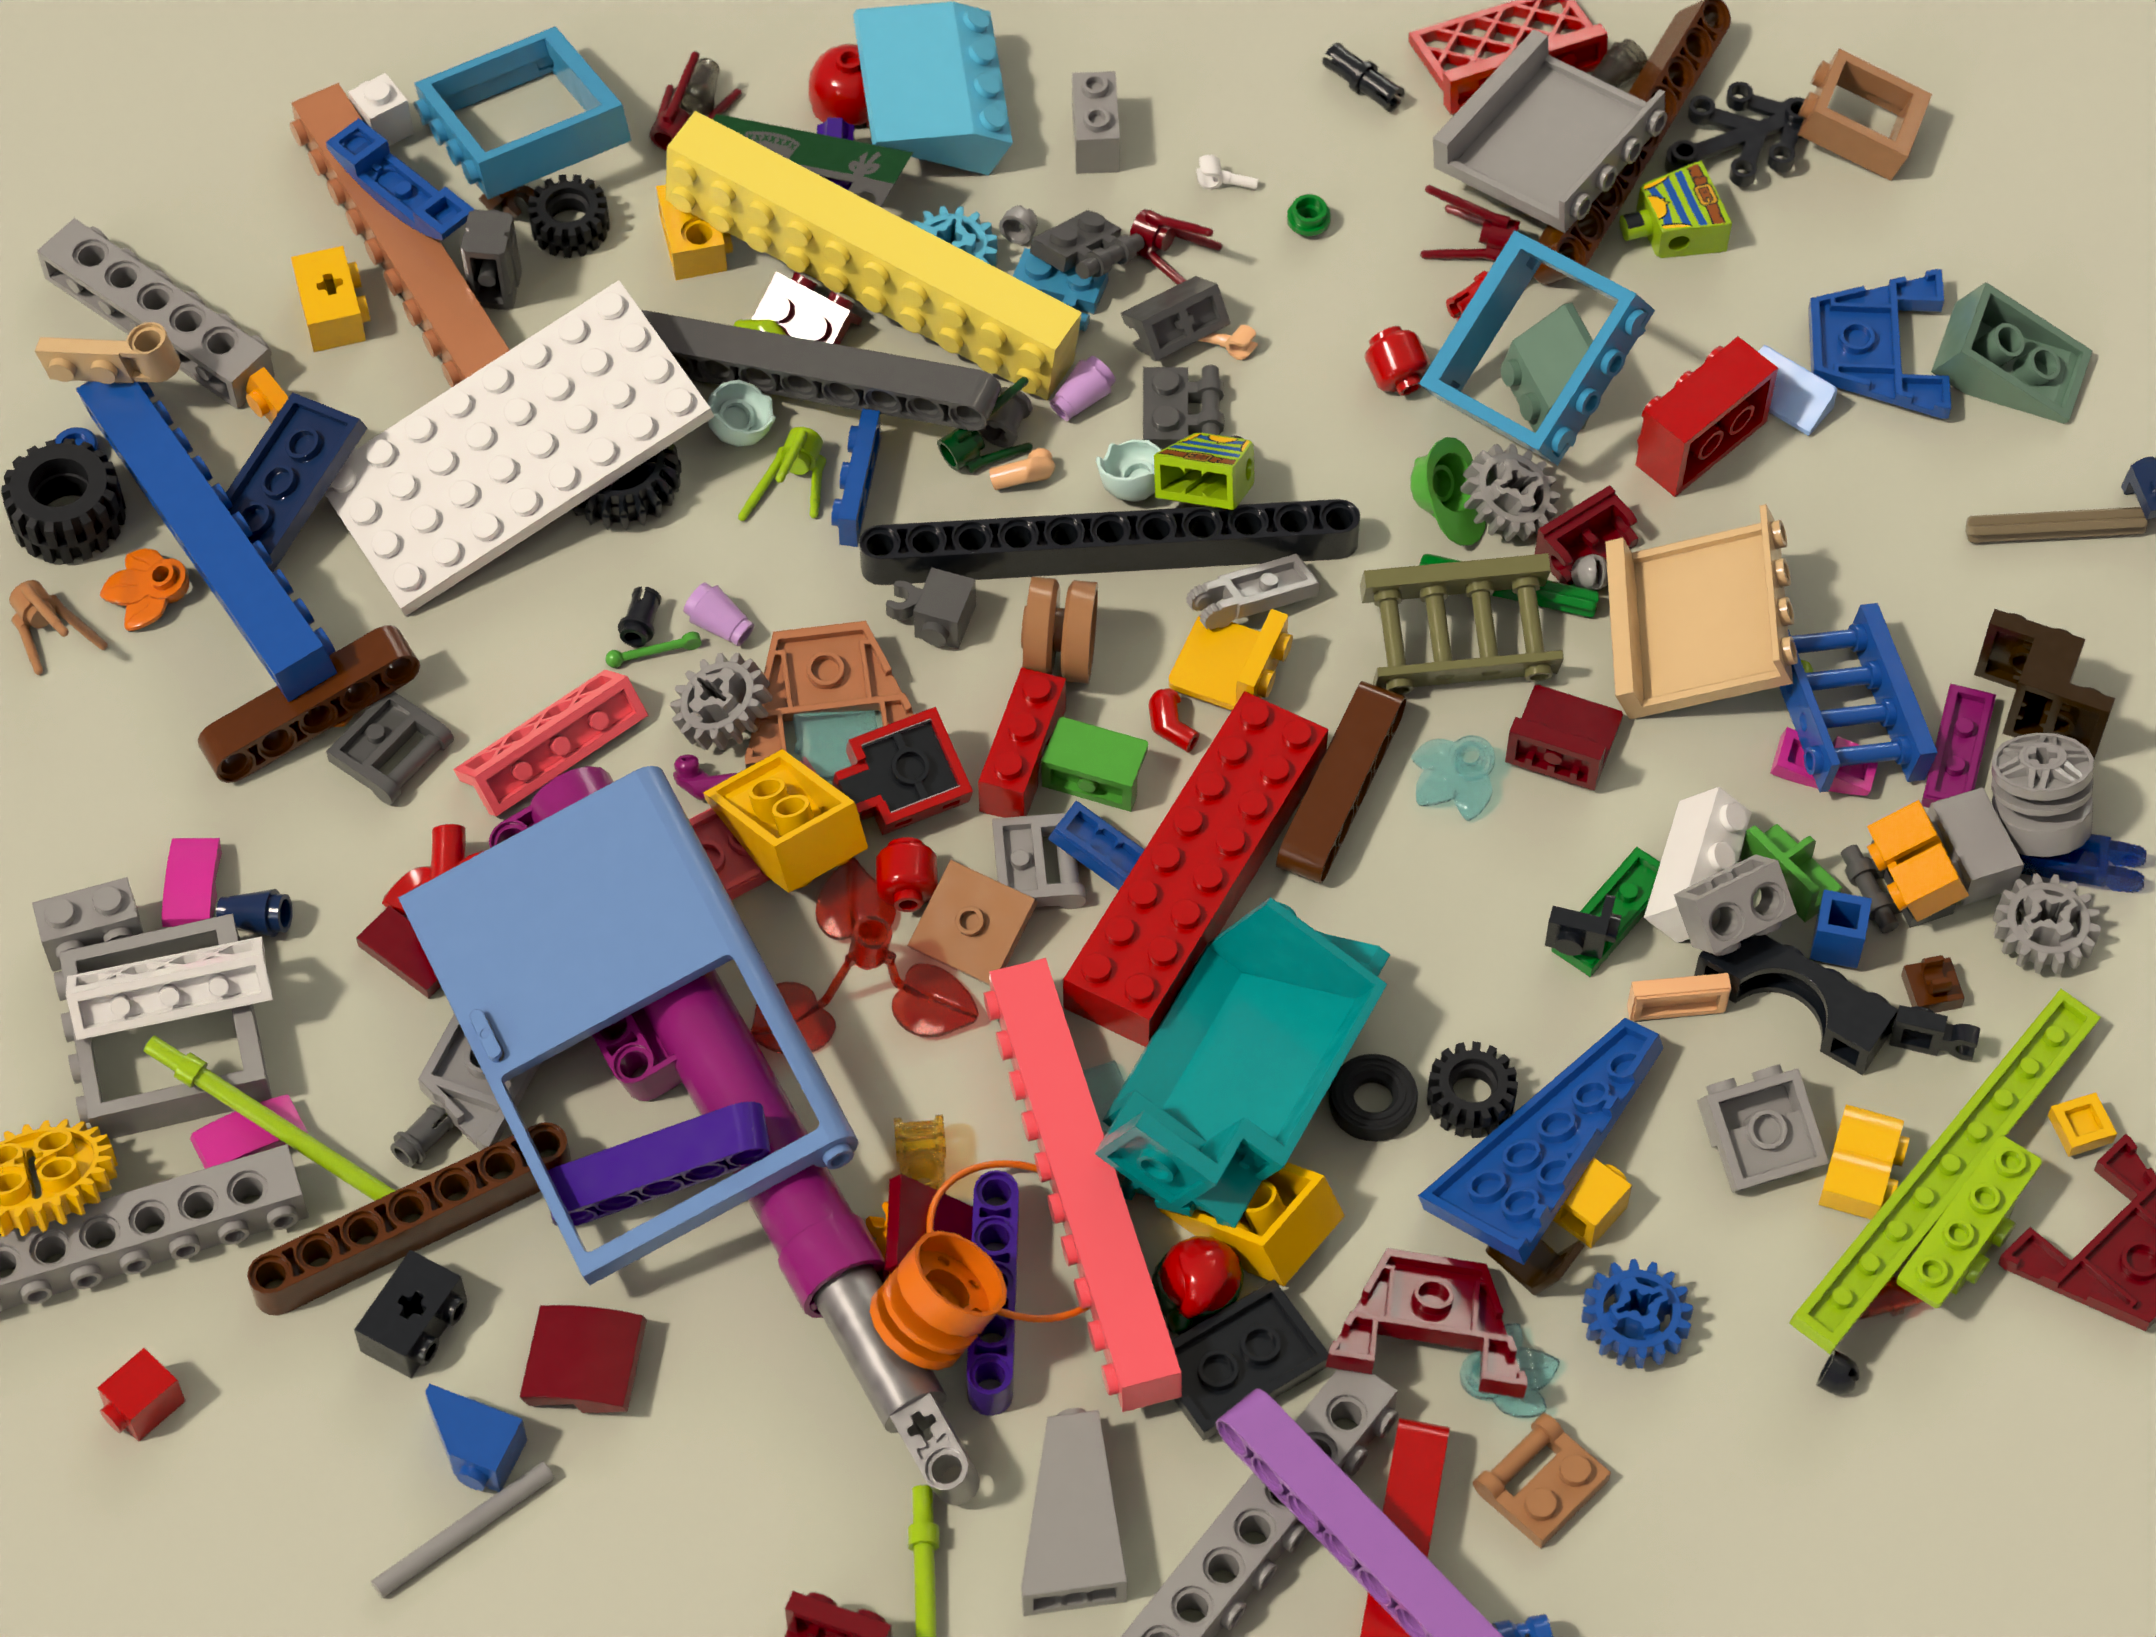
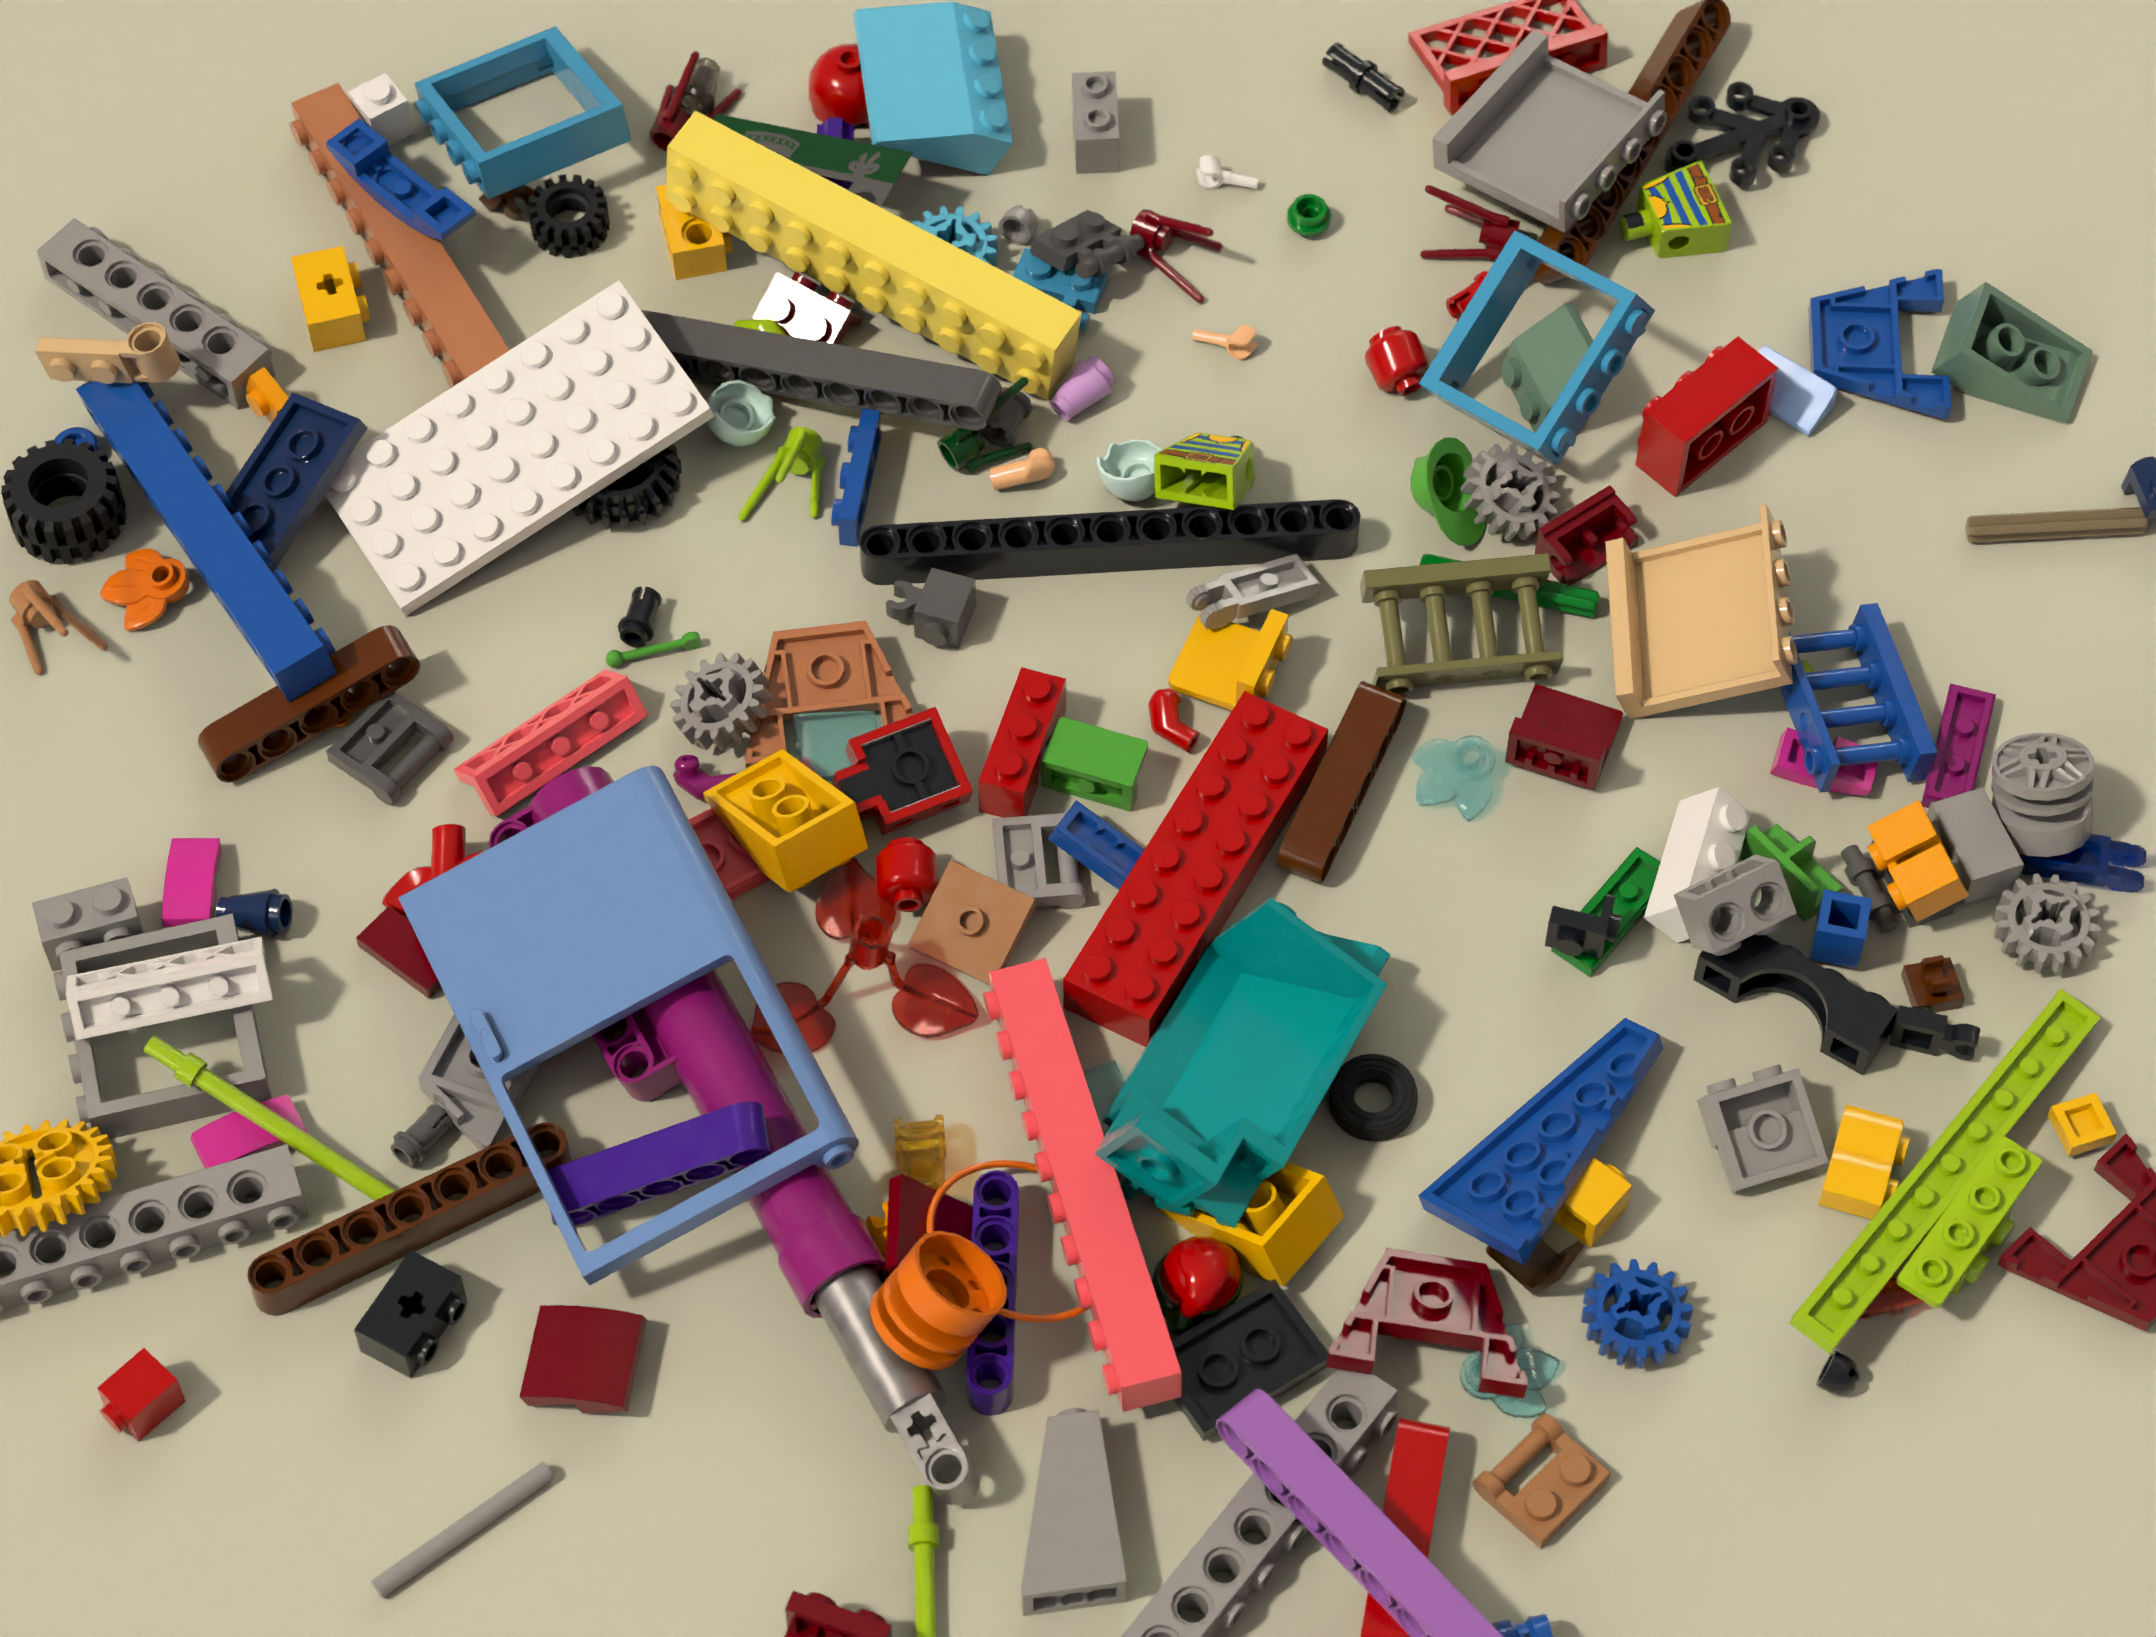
blue slope [425,1383,527,1492] -> none
dark grey brick [460,210,522,310] -> none
lavender cone [683,582,754,646] -> none
medium nougat wheel [1021,577,1098,683] -> none
dark grey hinge [1121,276,1231,361] -> none
dark grey plate [1143,365,1224,450] -> none
black tyre [1427,1042,1518,1138] -> none
light grey hinge [1571,554,1608,591] -> none
clear smoke cone [1591,38,1648,88] -> none
light nougat tile [1627,973,1731,1021] -> none
medium nougat window [1798,48,1932,181] -> none
dark brown bracket [1974,609,2115,759] -> none

